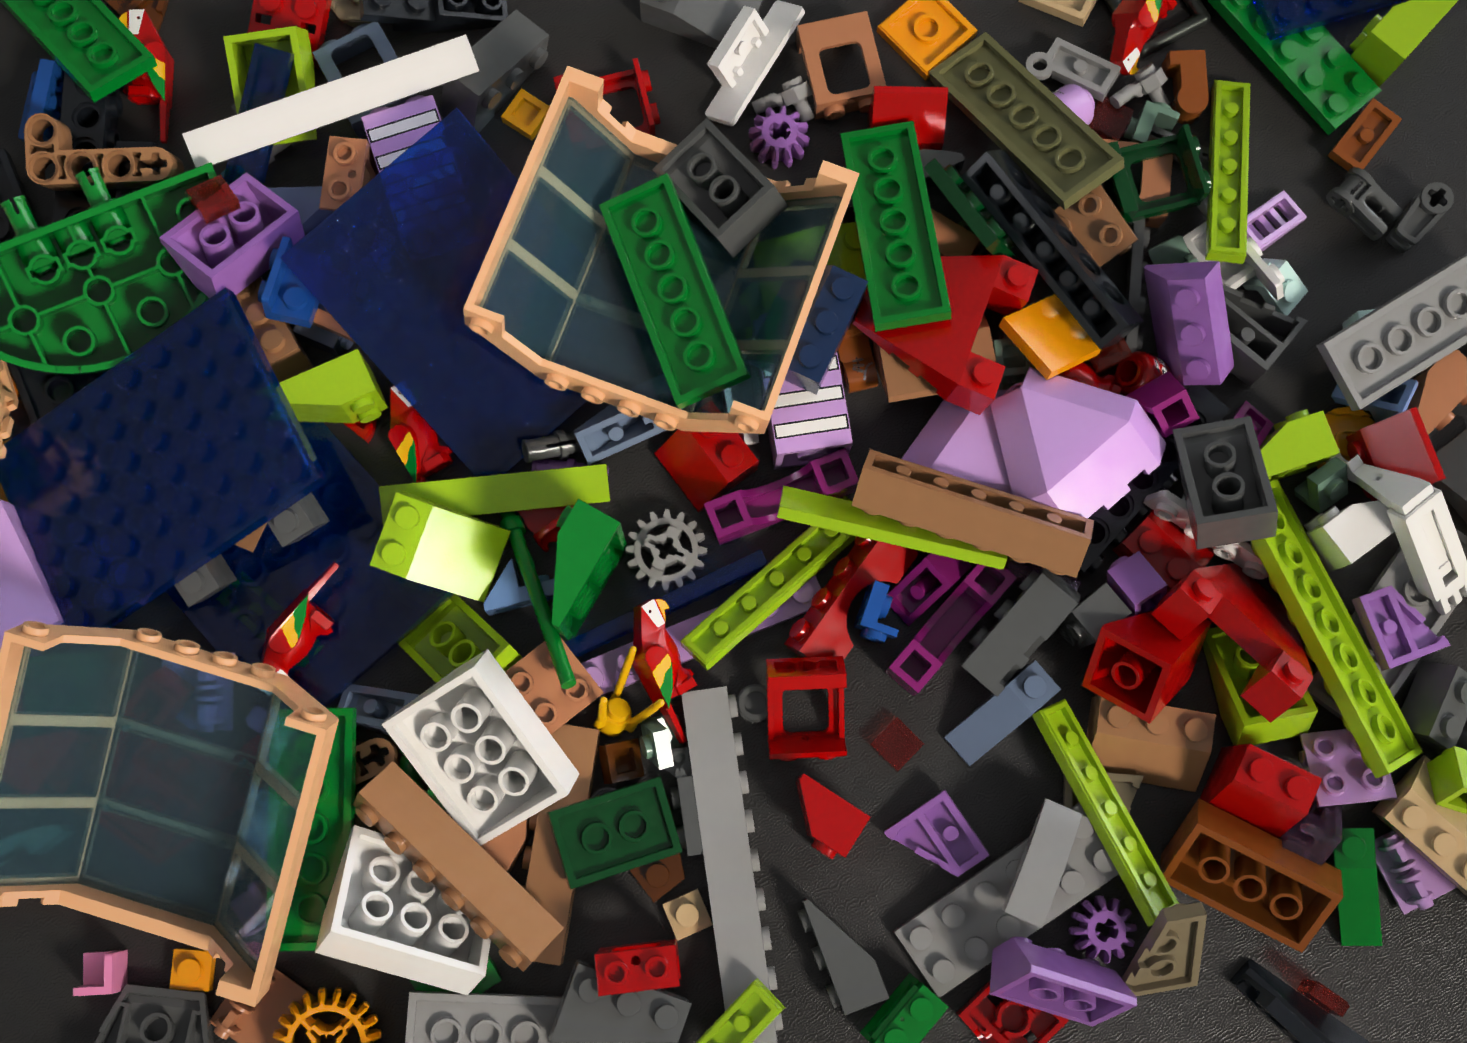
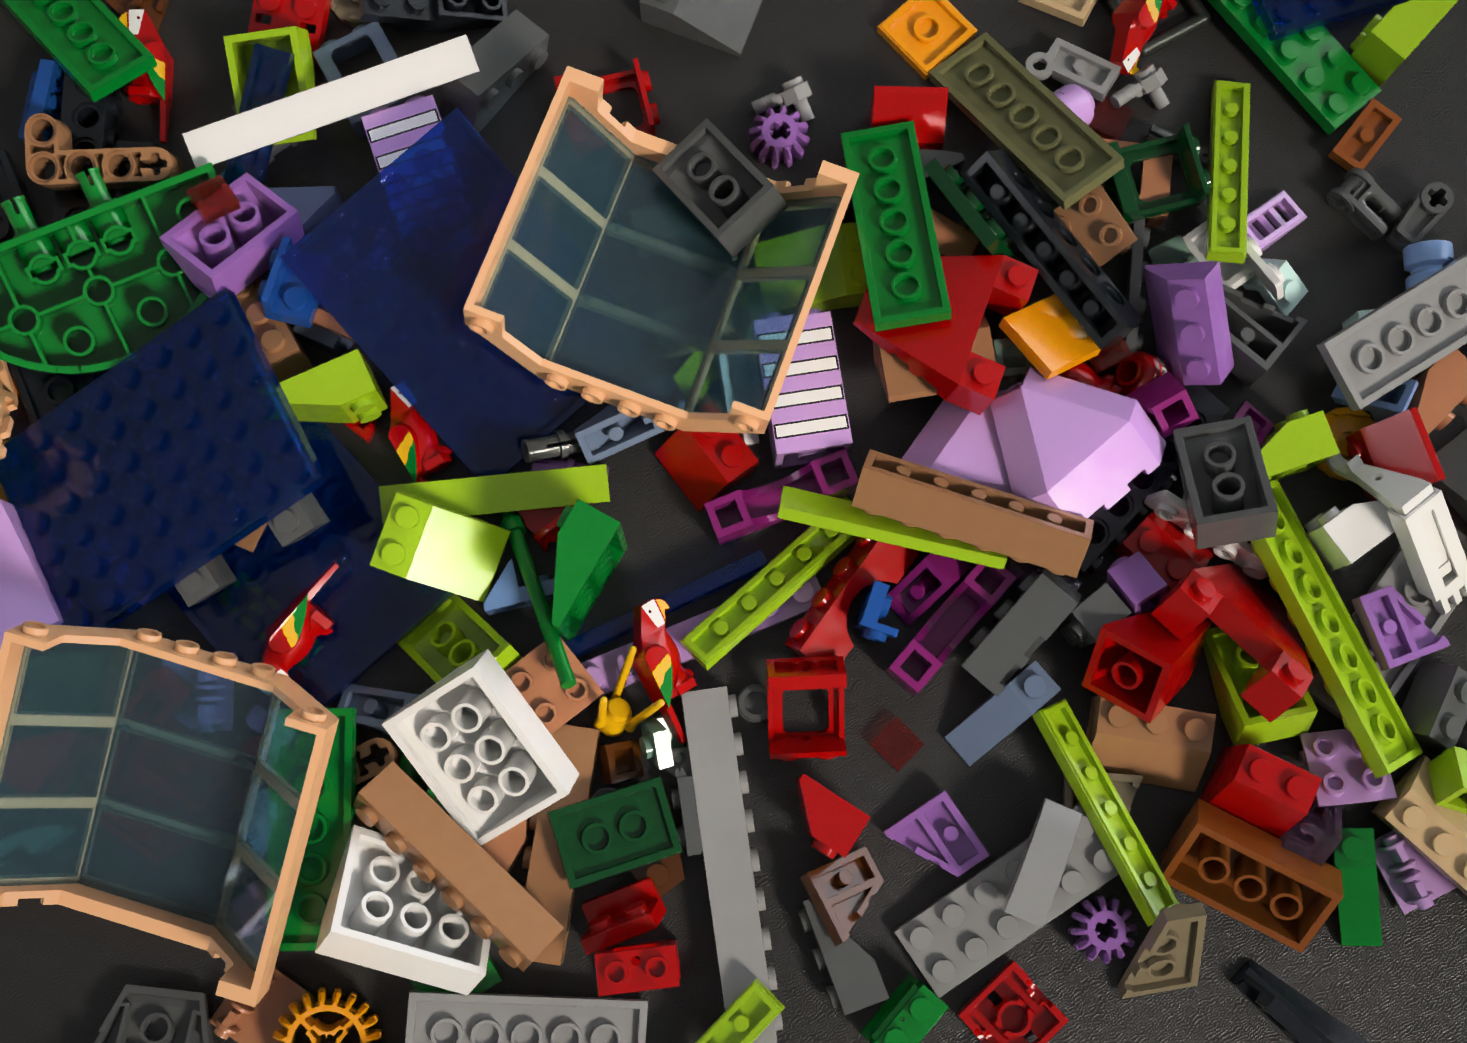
bright pink panel [73,950,128,996] -> none
light orange plate [169,948,216,992] -> none
nougat window [319,136,382,241] -> none
light orange plate [501,88,550,141] -> none
dark grey wedge [548,959,692,1043] -> none
green plate [599,173,751,409] -> none
light grey gear [625,509,707,592] -> none
tan plate [662,888,713,941] -> none
white bracket [705,0,805,126] -> none
dark blue slope [747,262,868,395] -> none
nougat window [795,11,886,120] -> none
dark orange leg [837,319,878,394] -> none
medium lavender slope [989,937,1137,1027] -> none
sand green bracket [1123,100,1180,143] -> none
dark orange leg [1161,50,1209,125] -> none
sand green bracket [1294,457,1348,514] -> none
clear red tile [1297,979,1350,1017] -> none
none -> red bracket [580,877,667,955]
none -> wing [800,846,884,947]
none -> light blue wheel [1402,240,1455,290]

